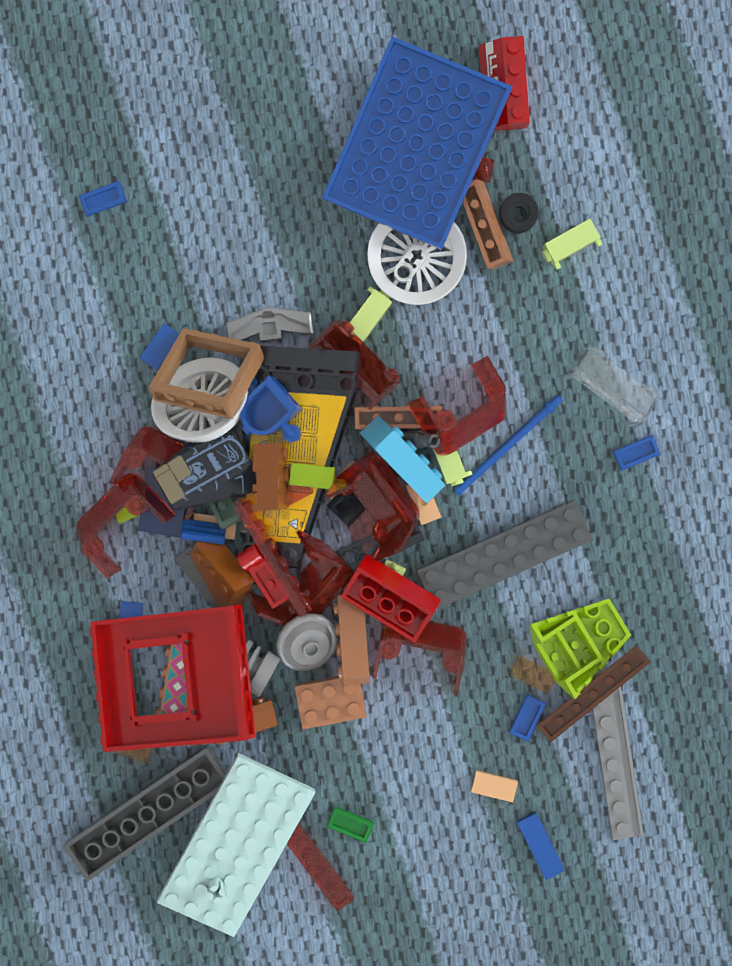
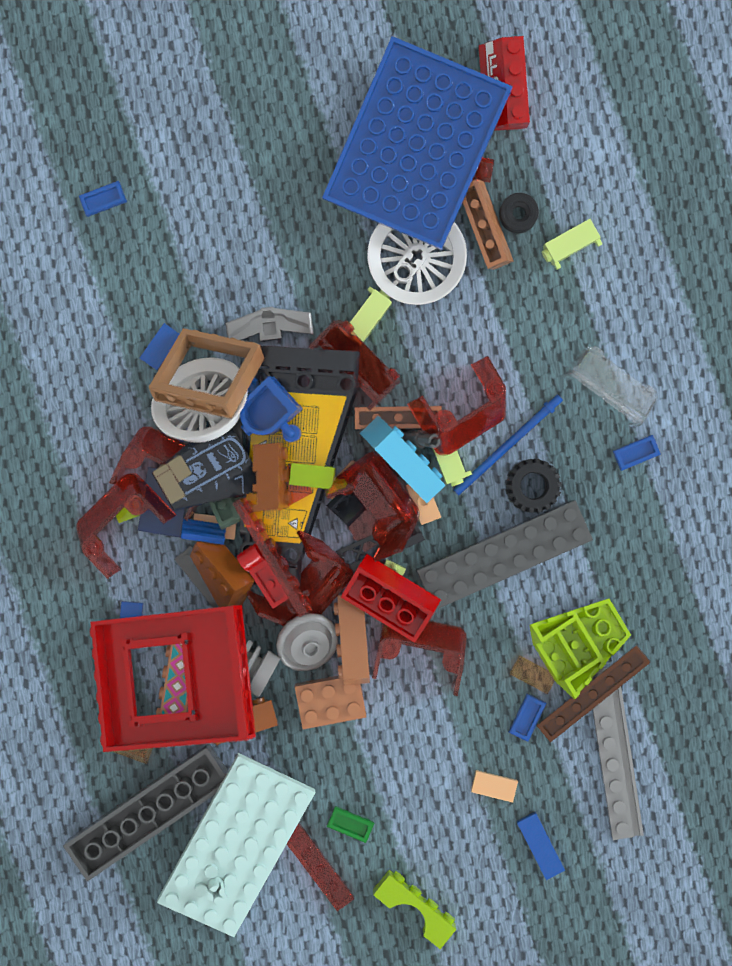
none -> lime arch [373,870,457,949]
none -> black tyre [505,459,562,513]

